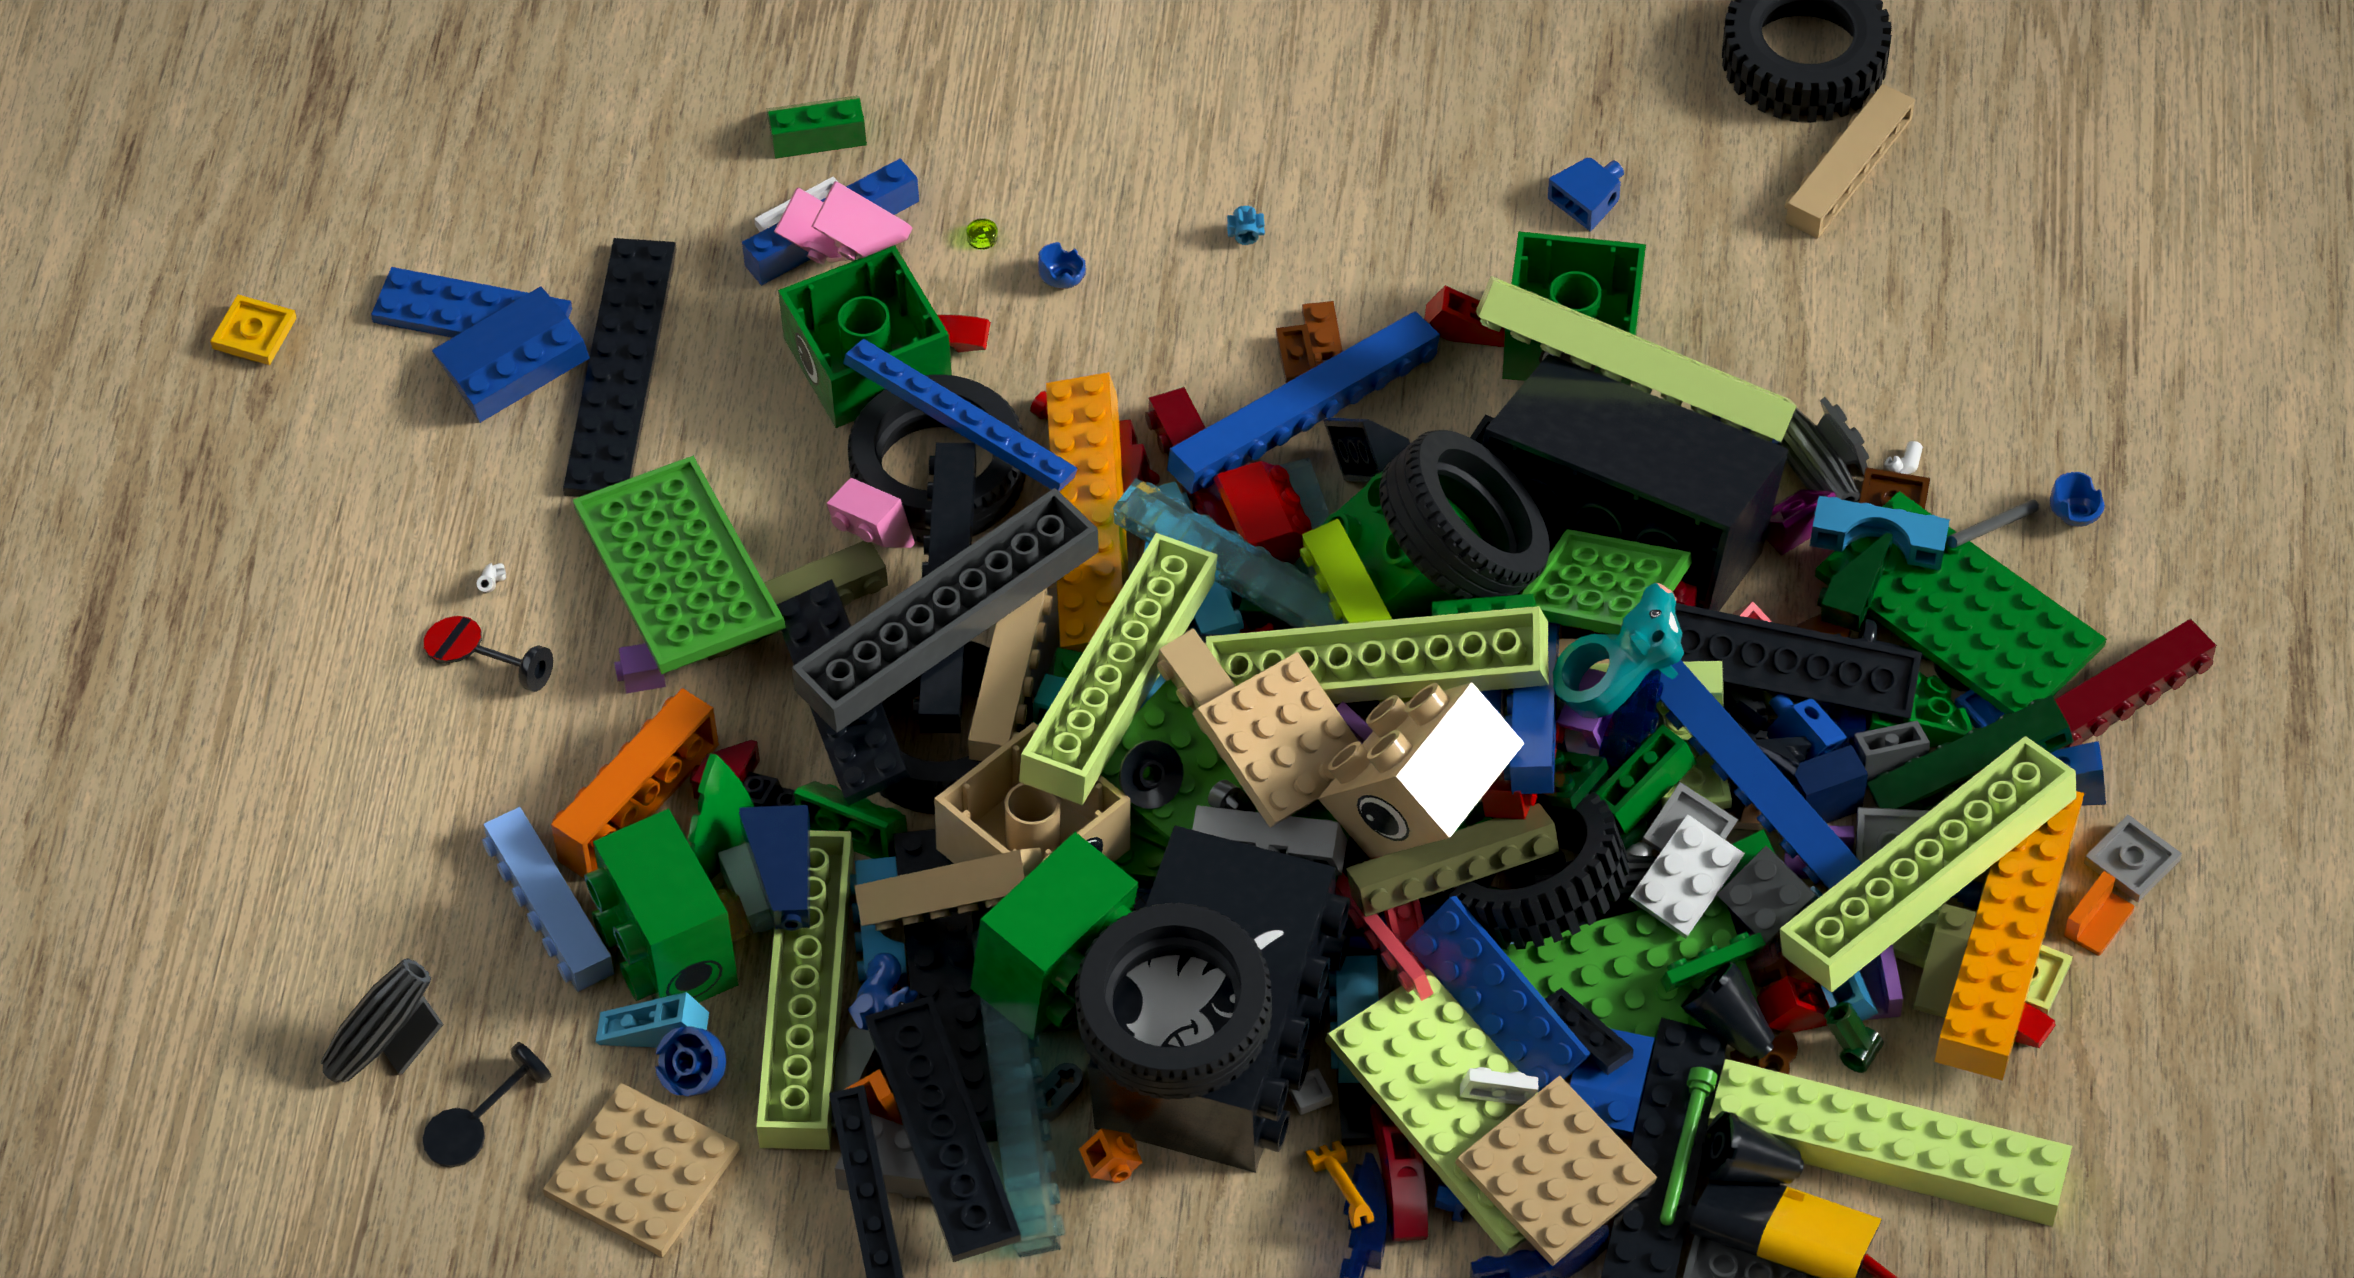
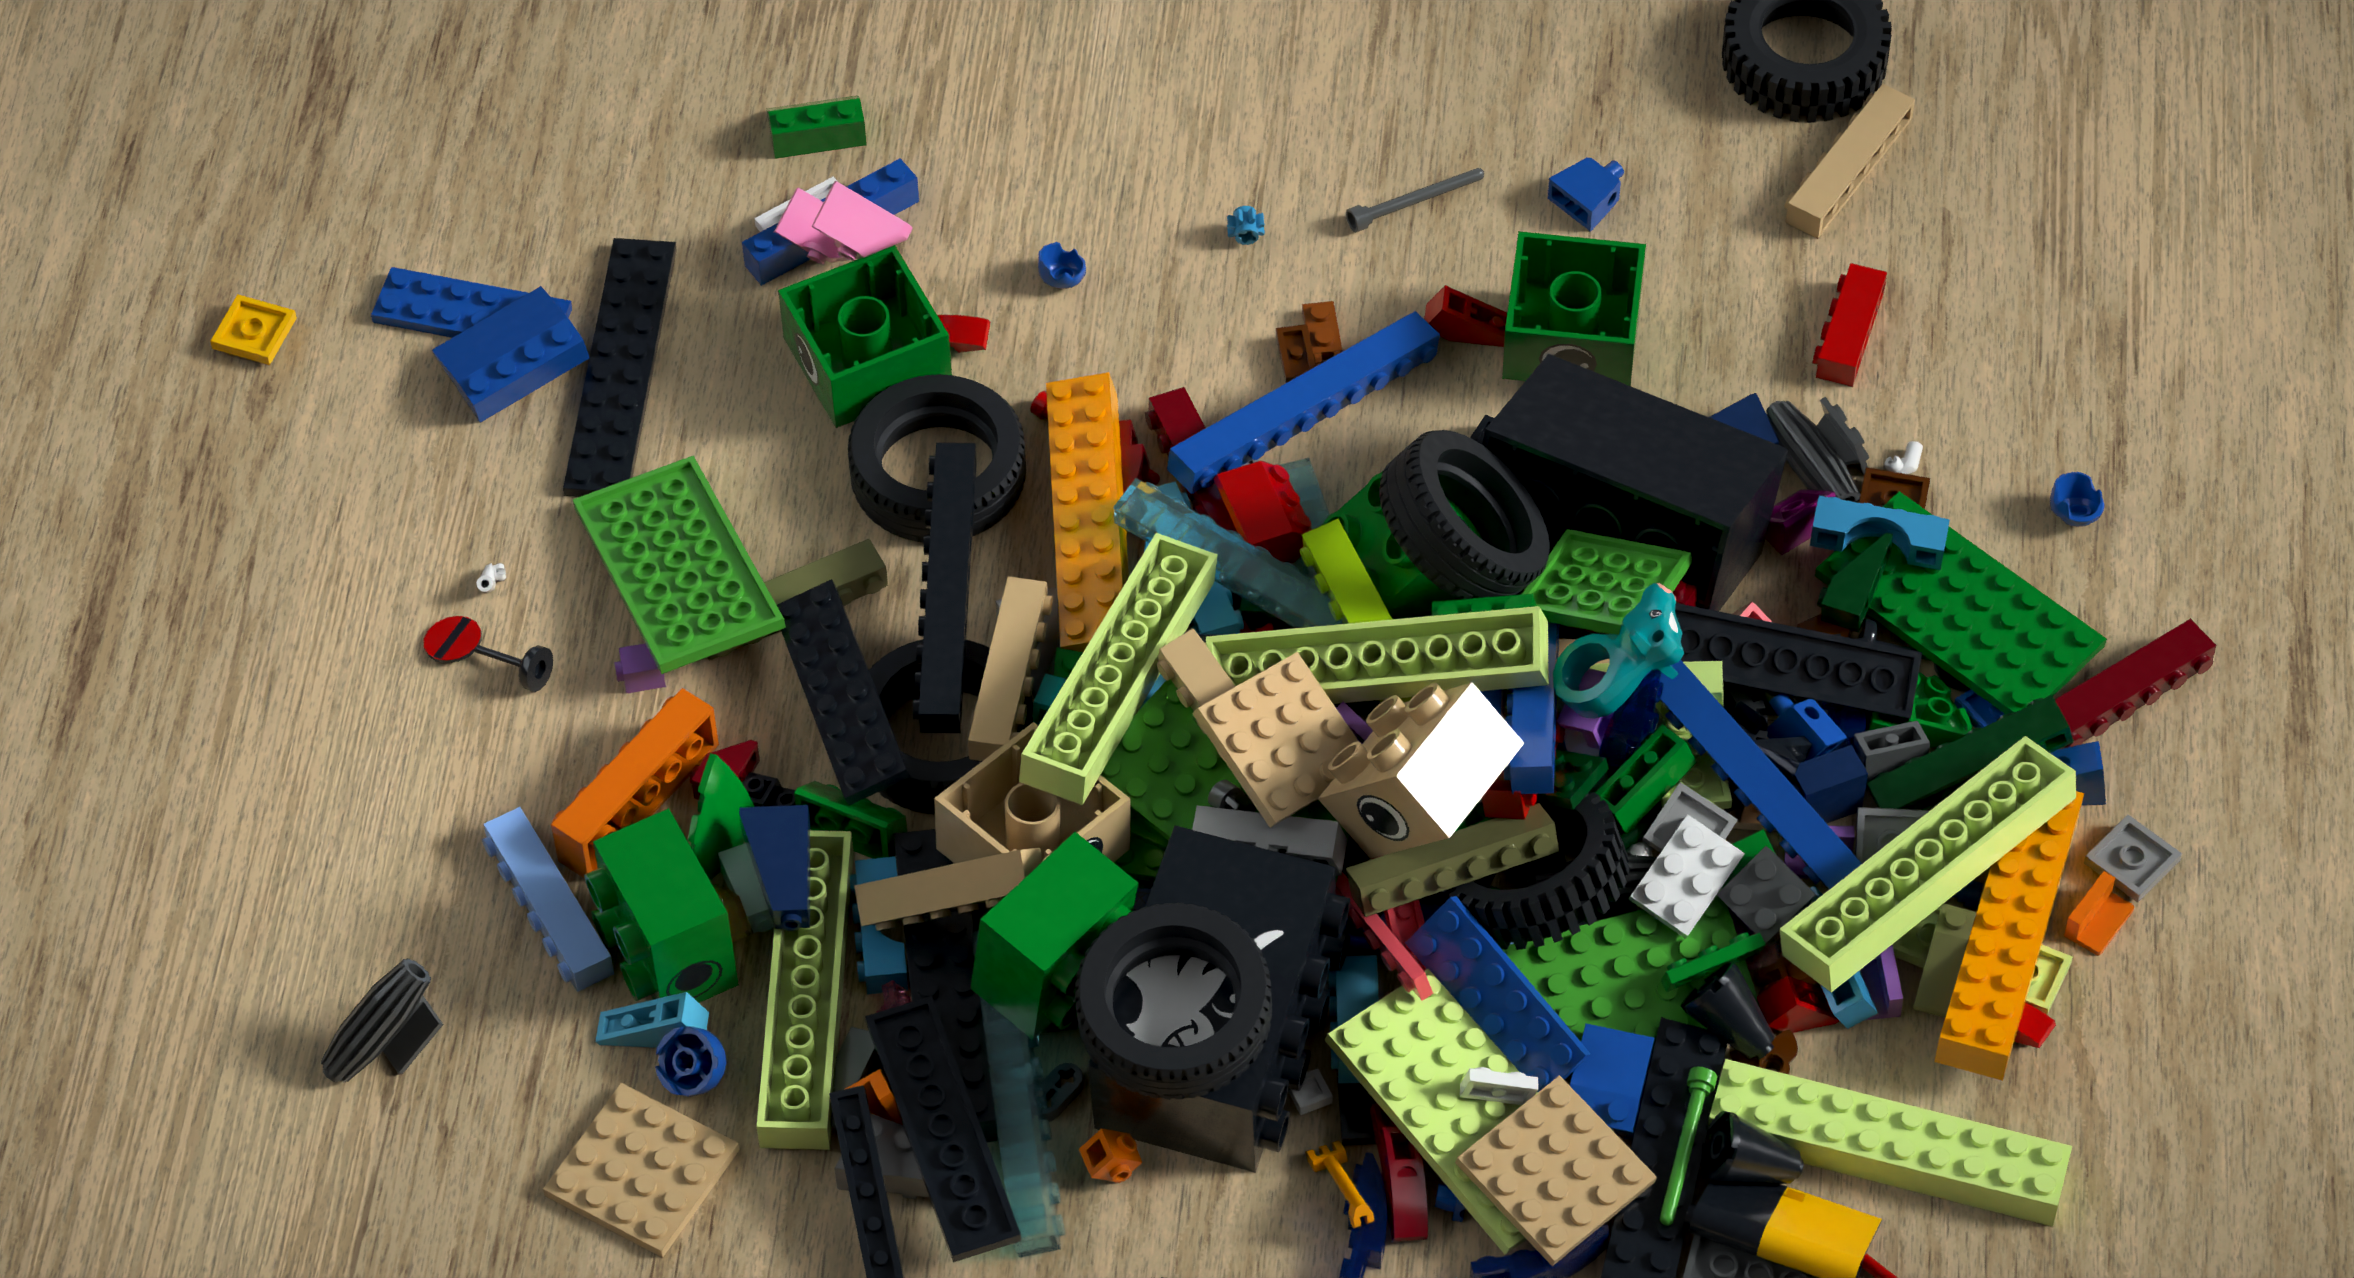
black piece [423,1042,552,1167] -> none
dark grey brick [792,488,1099,733] -> none
bright pink slope [827,478,915,548] -> none
blue plate [843,339,1078,492] -> none
blue animal [848,953,918,1031] -> none
clear neon green tile [966,218,998,250] -> none
black dish [1119,740,1184,809] -> none
black slope [1323,418,1412,482] -> none
yellowish green brick [1476,276,1796,442] -> none
black plate [1545,987,1634,1076] -> none
dark green piece [1824,1002,1884,1073] -> none
dark grey bar [1947,500,2039,548] -> none
none -> dark grey piece [1346,168,1484,233]
none -> red brick [1812,263,1887,387]

